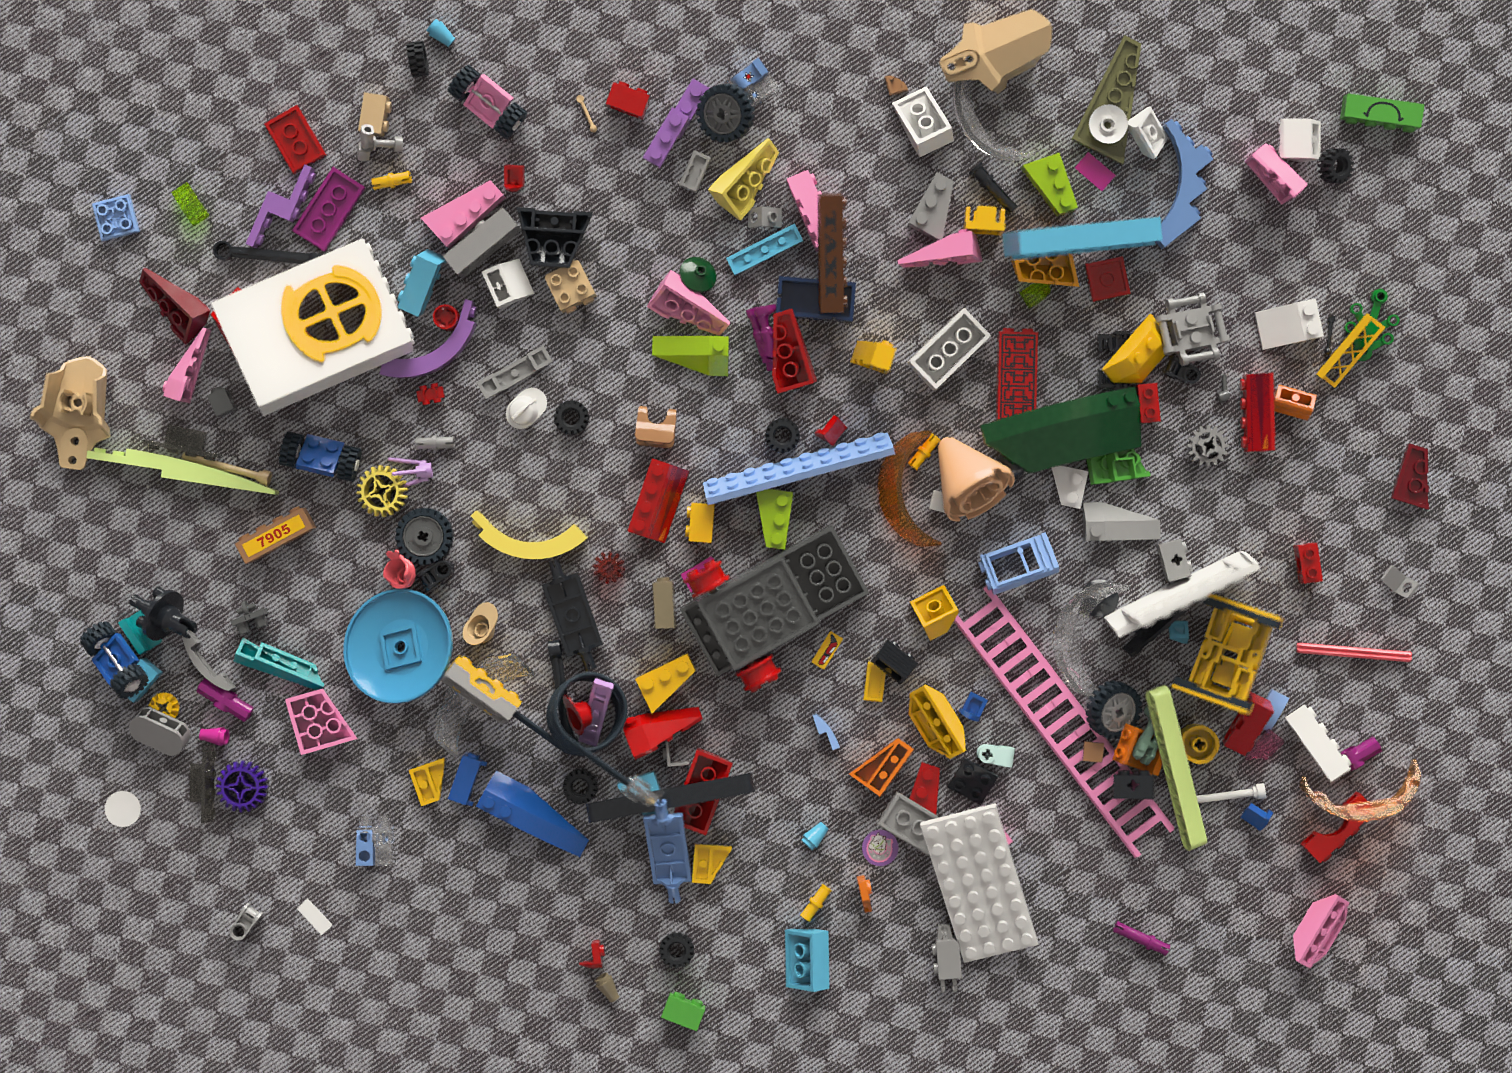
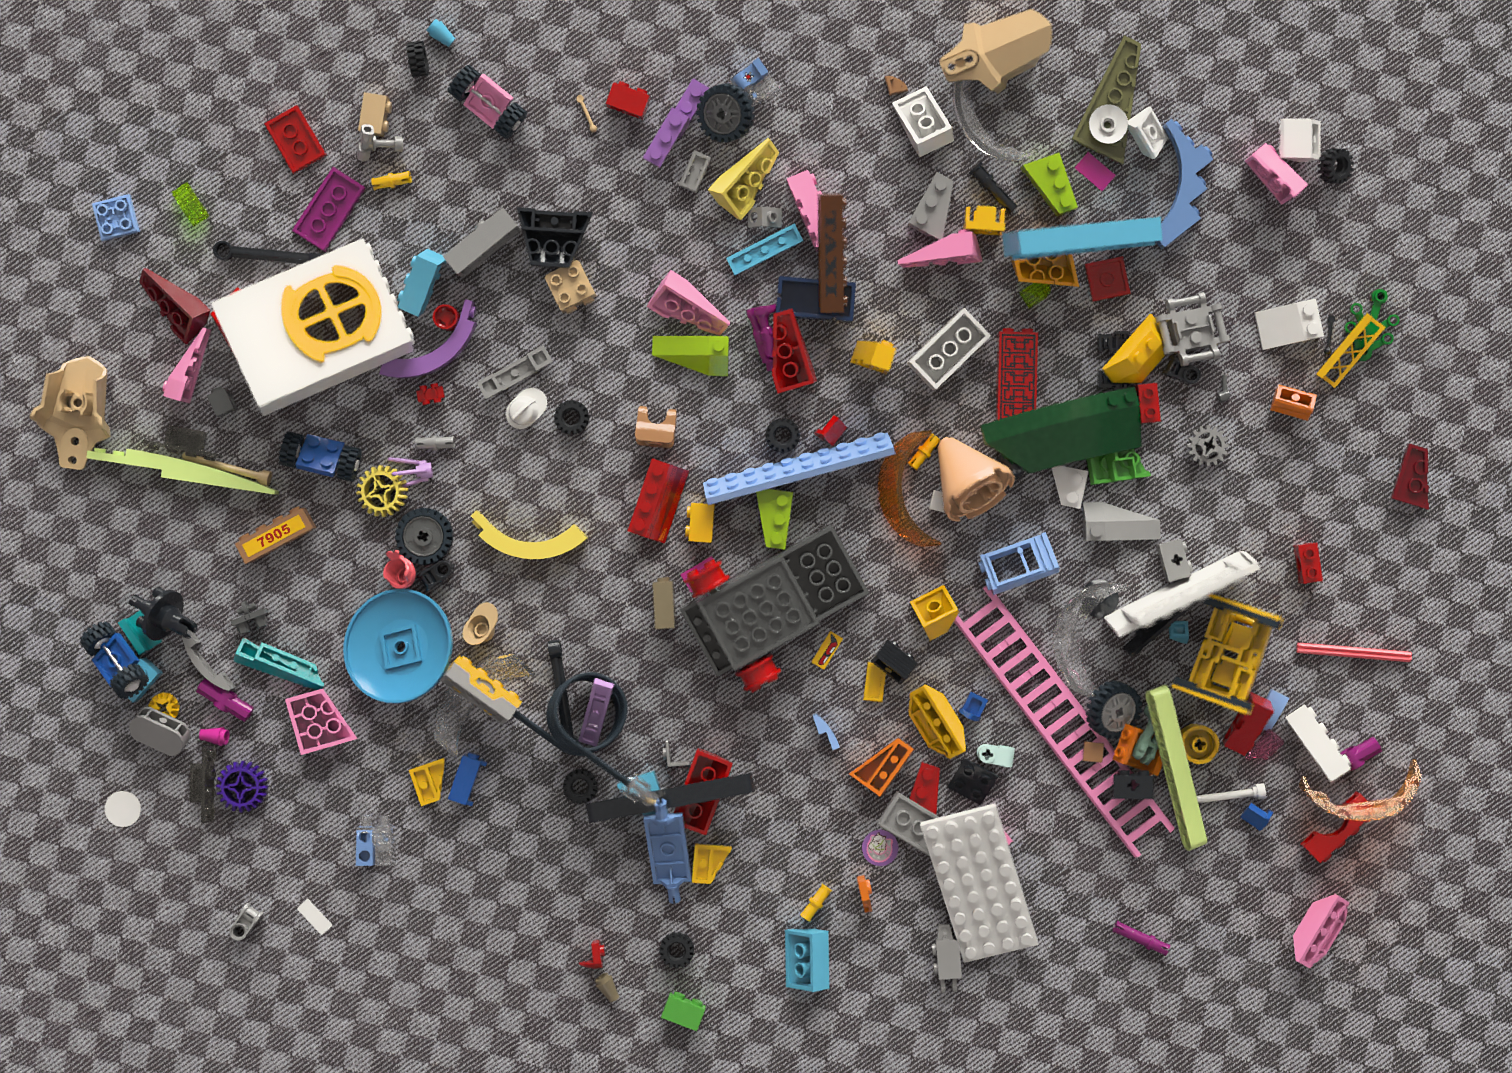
medium lavender bracket [246,164,316,248] -> none
bright pink wedge [421,180,506,249] -> none
blue wedge [476,770,589,857] -> none
white slope [482,259,535,309] -> none
red plate [504,164,525,193] -> none
black plate [542,559,603,671] -> none
red piece [563,696,592,735] -> none
clear red gear [592,551,625,584] -> none
red wedge [623,706,703,760] -> none
yellow wedge [635,653,696,713] -> none
dark green dish [679,257,716,292] -> none
medium azure cone [801,822,829,850] -> none
red slope [1240,372,1275,452] -> none
bright green brick [1340,93,1425,133] -> none
light grey bracket [1381,565,1420,599] -> none

